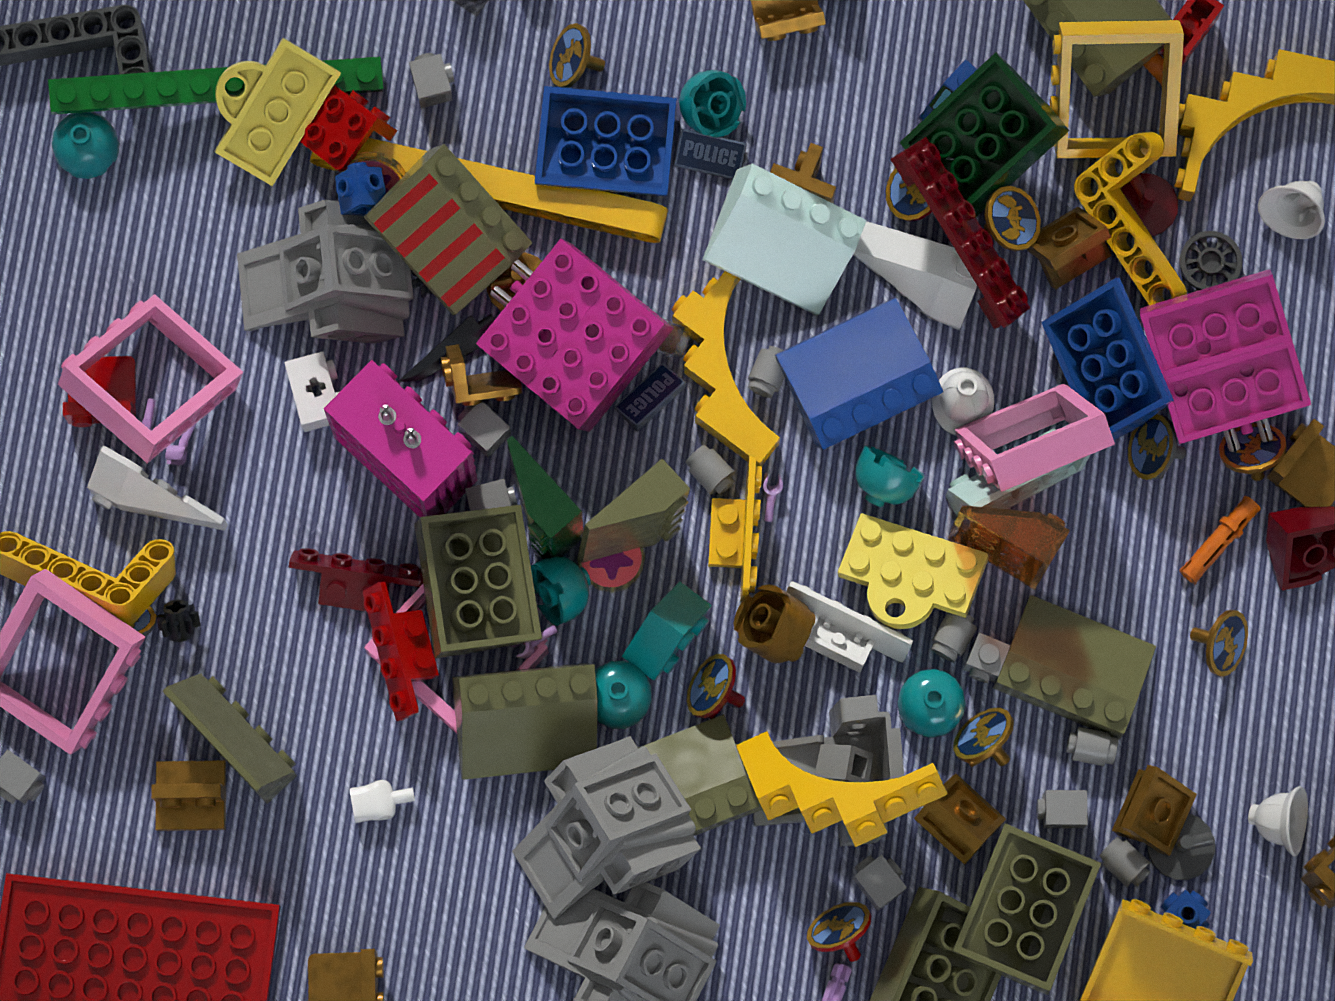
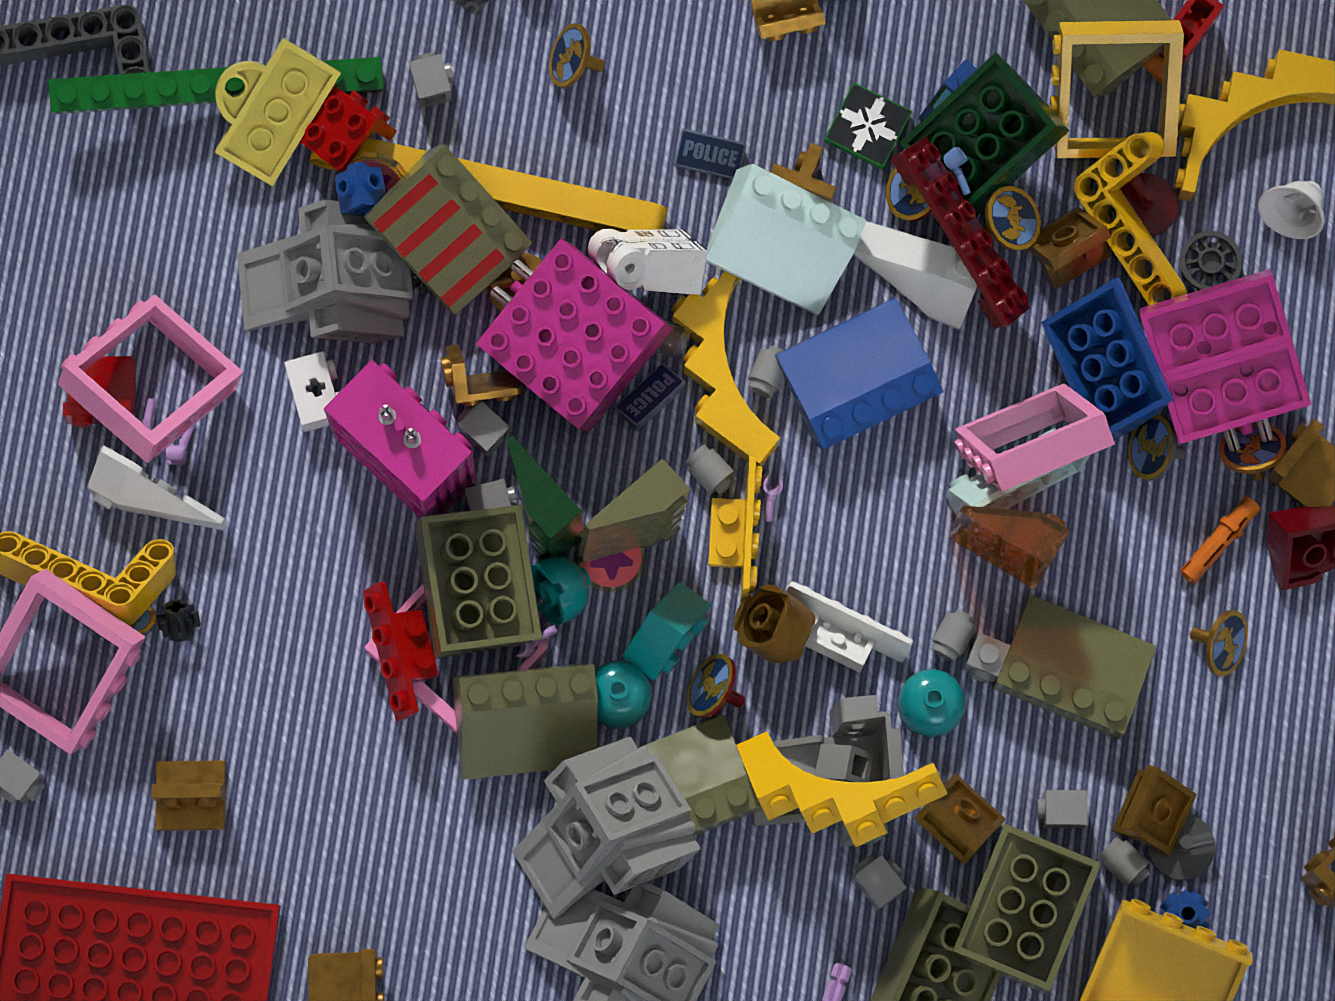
teal cylinder [52,112,120,179] -> none
olive slope [163,673,297,804] -> none
dark red bracket [288,548,423,611] -> none
white piece [349,780,415,823] -> none
black bar [397,313,495,382] -> none
blue slope [535,86,677,197] -> none
teal cylinder [679,70,747,138] -> none
shield [807,902,872,962] -> none
light yellow plate [837,513,989,629] -> none
teal cylinder [855,445,925,507] -> none
white hat [932,367,994,435] -> none
shield [953,708,1014,767] -> none
light grey brick [1066,727,1118,766] -> none
white hat [1248,786,1308,857] -> none
none -> white piece [588,229,708,295]
none -> tile [824,82,912,170]
none -> medium blue hand [944,147,971,196]

